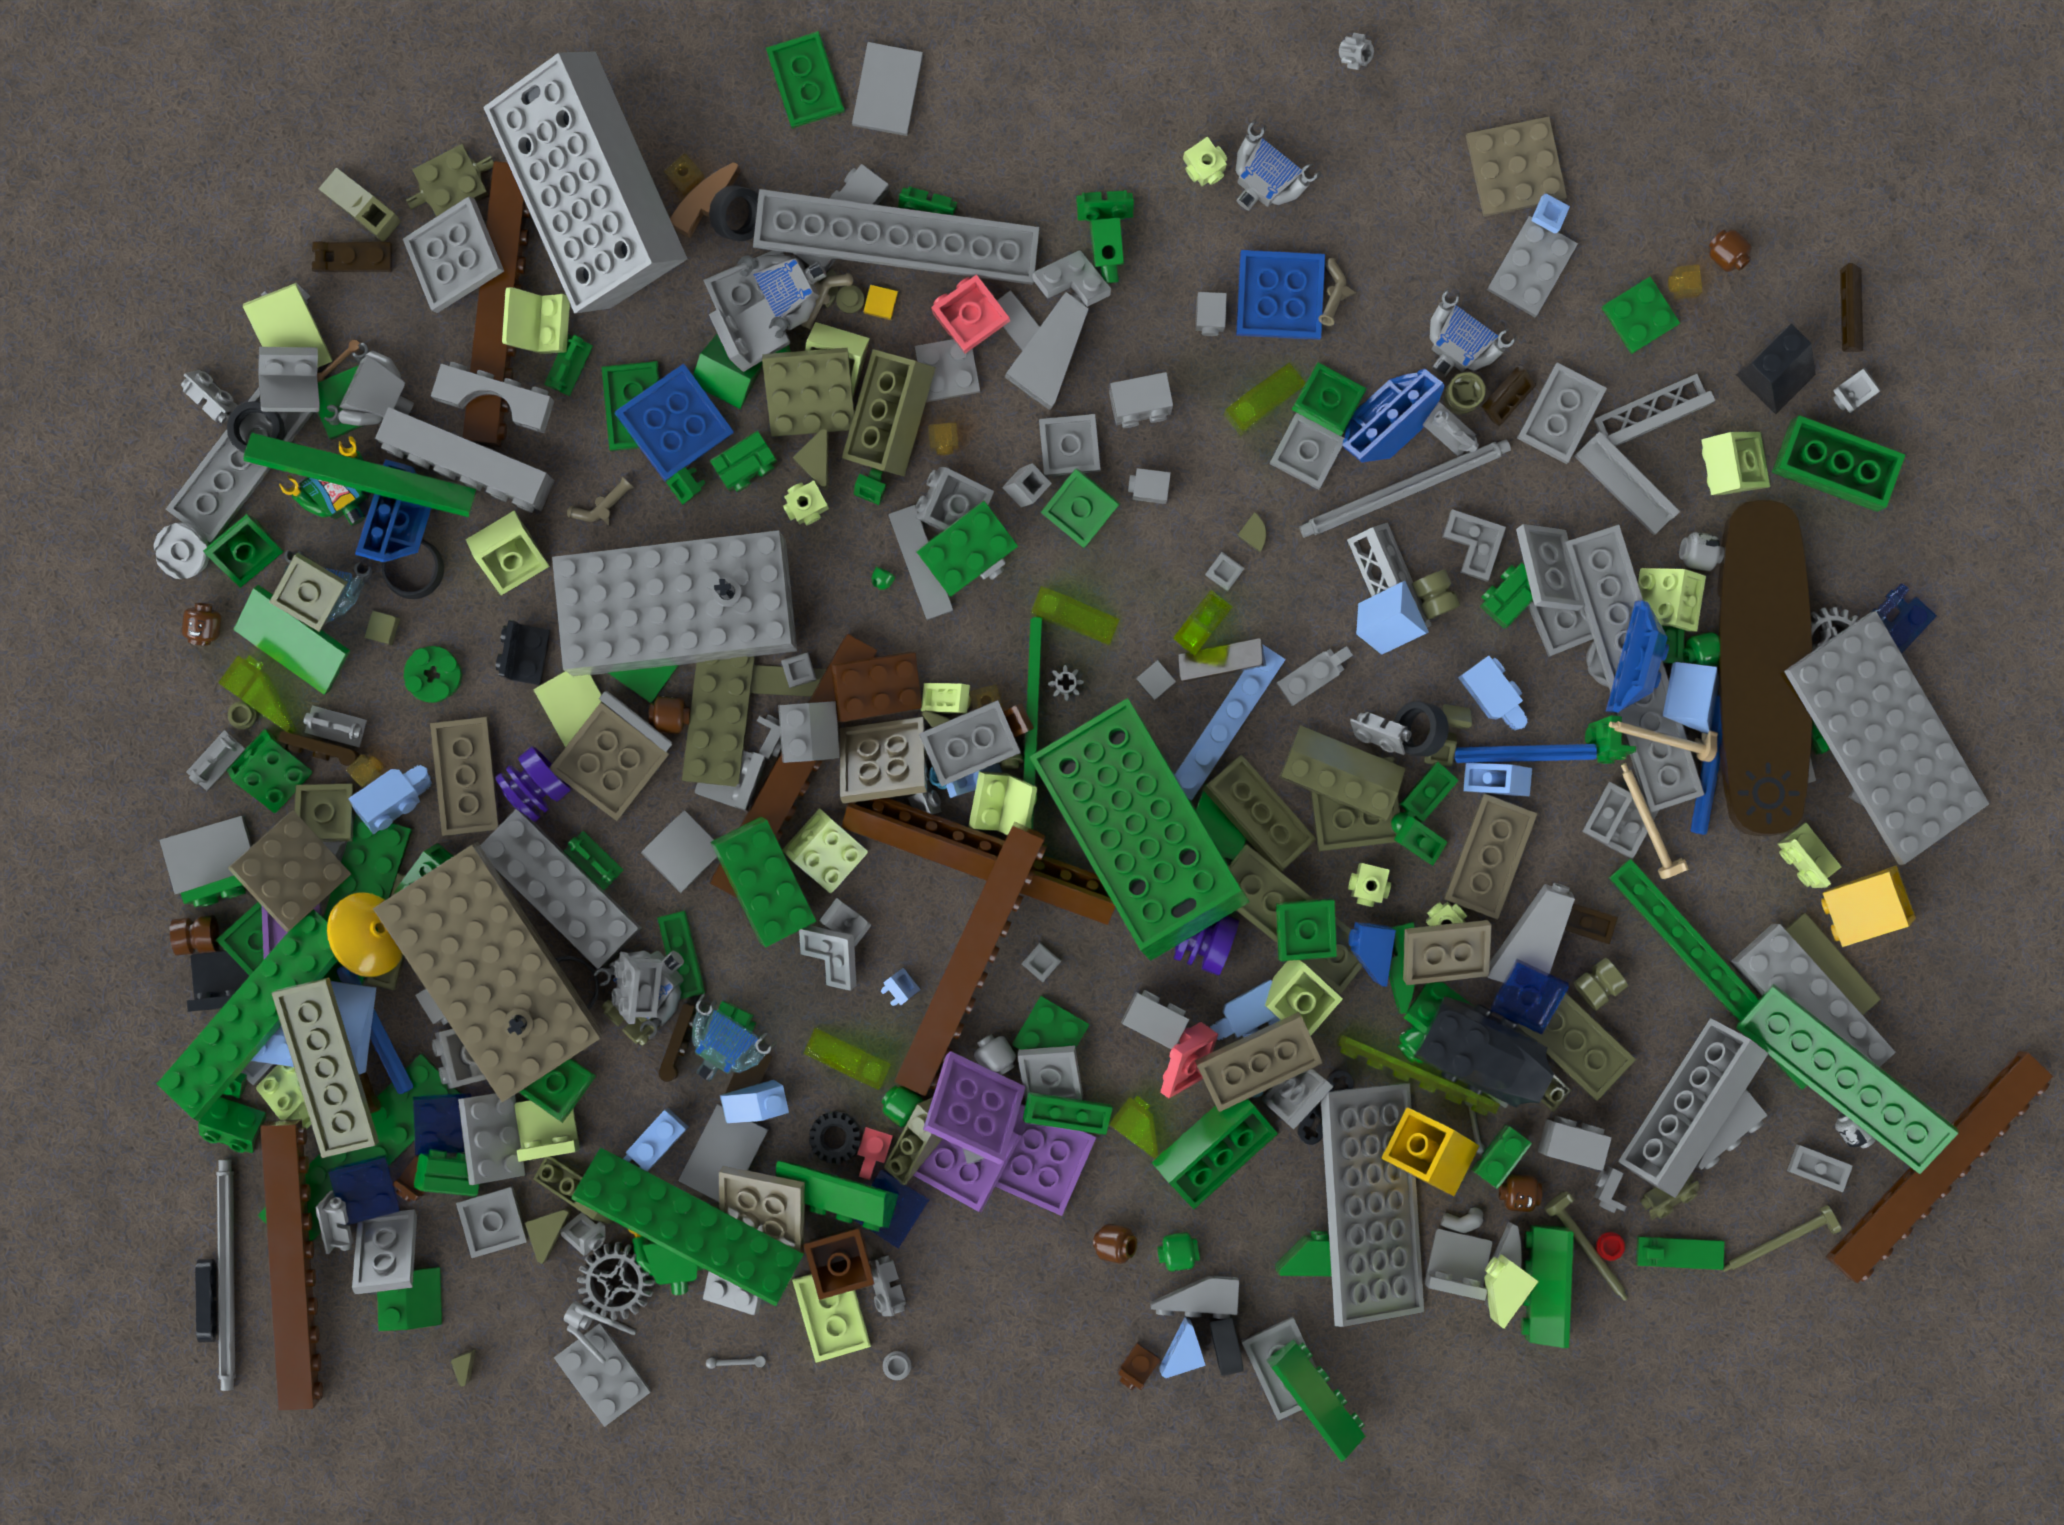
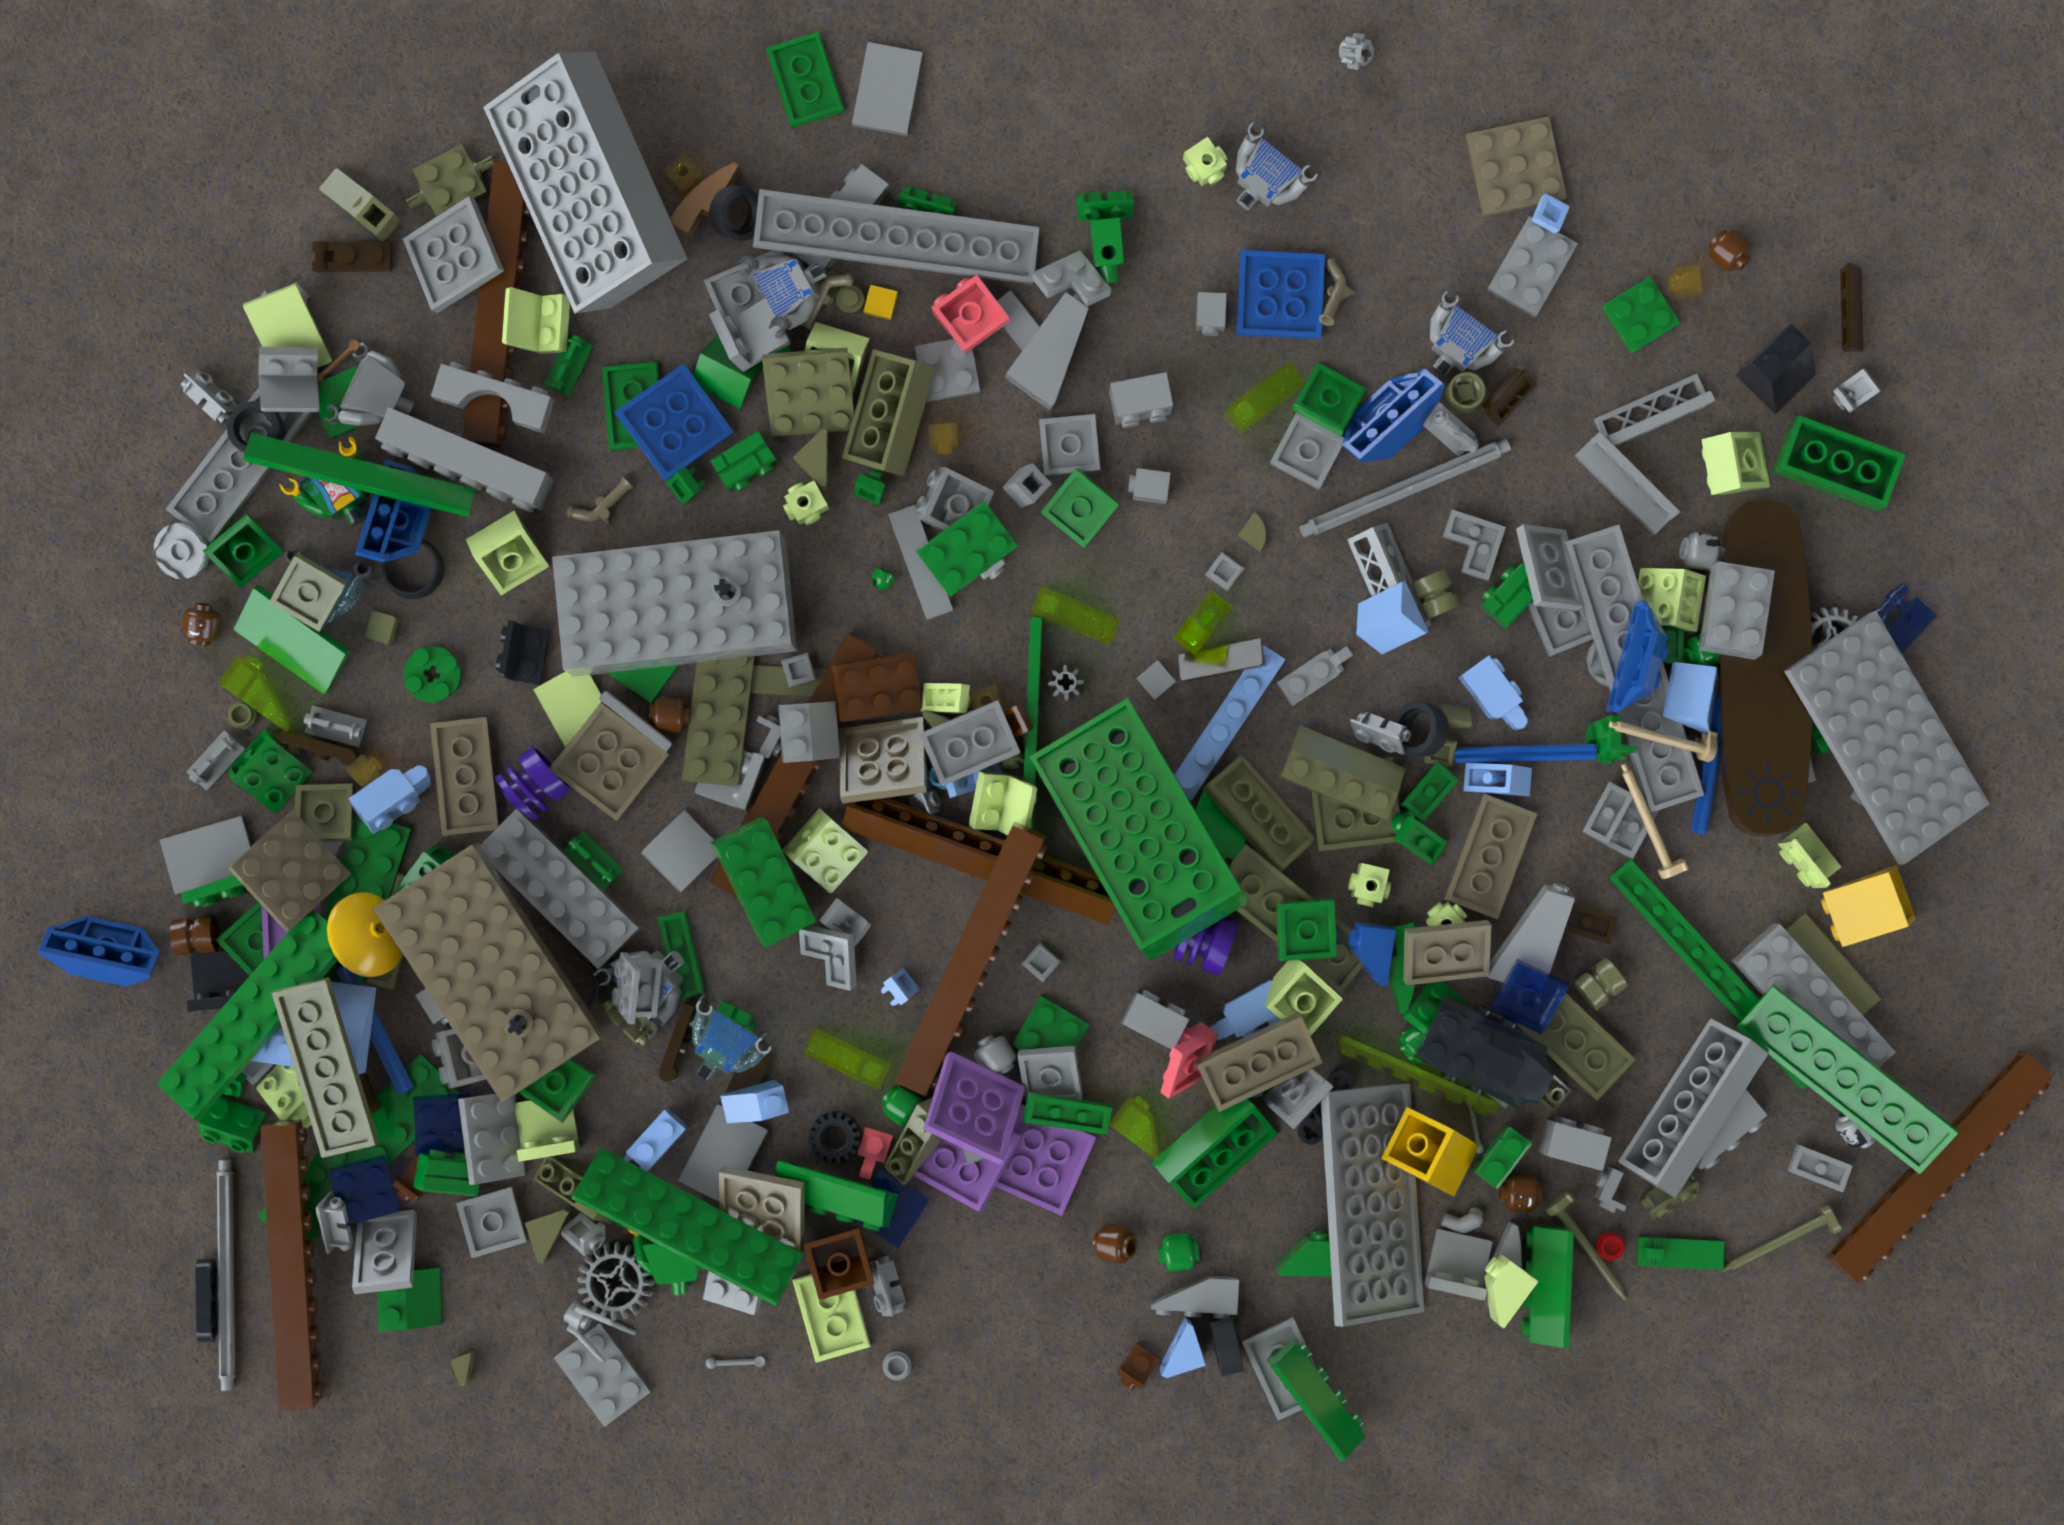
light grey plate [1517,363,1607,464] -> none
none -> blue wedge [38,916,160,987]
none -> light grey brick [1699,561,1775,660]

